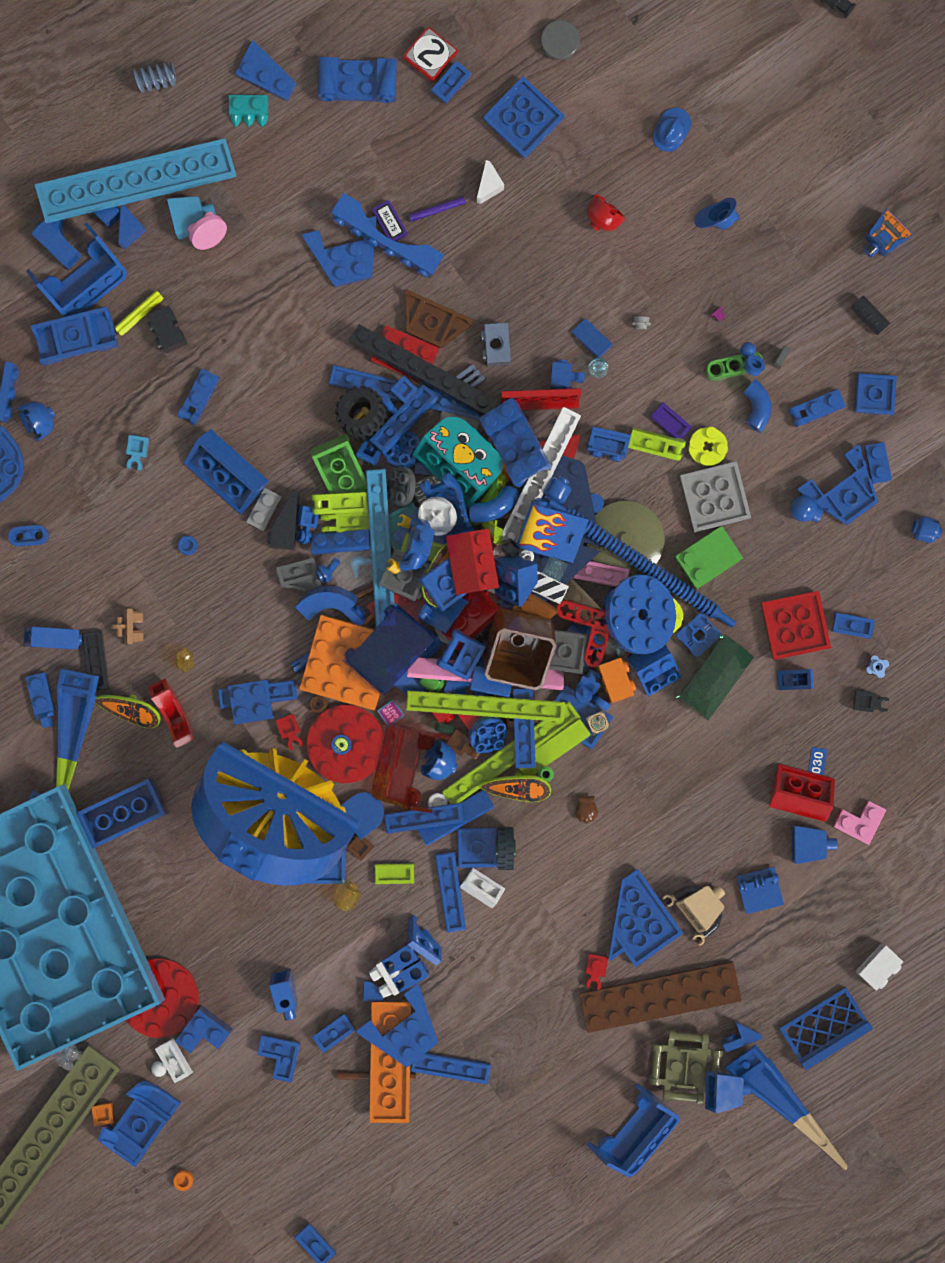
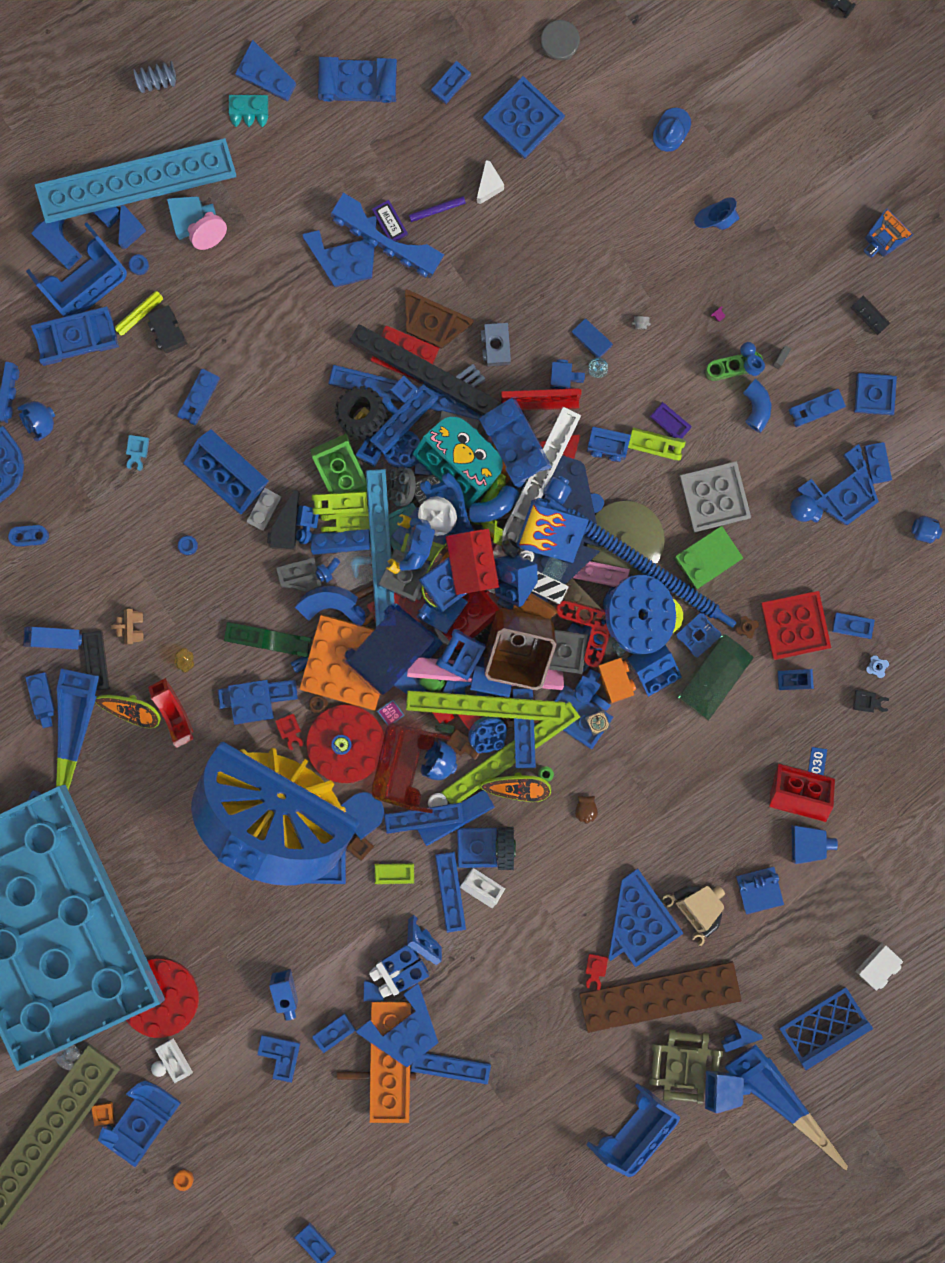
blue brick [77,778,169,849] -> none
blue brick [175,1006,233,1053] -> none
clear yellow head [333,881,362,912] -> none
slope [403,27,459,82] -> none
lime tile [519,718,591,776] -> none
red cylinder [587,194,626,232] -> none
neon yellow plate [688,427,728,467] -> none
bright pink plate [833,801,886,845] -> none
none -> blue tile [129,254,149,275]
none -> dark green piece [224,622,312,657]
none -> reddish brown plate [736,616,759,639]

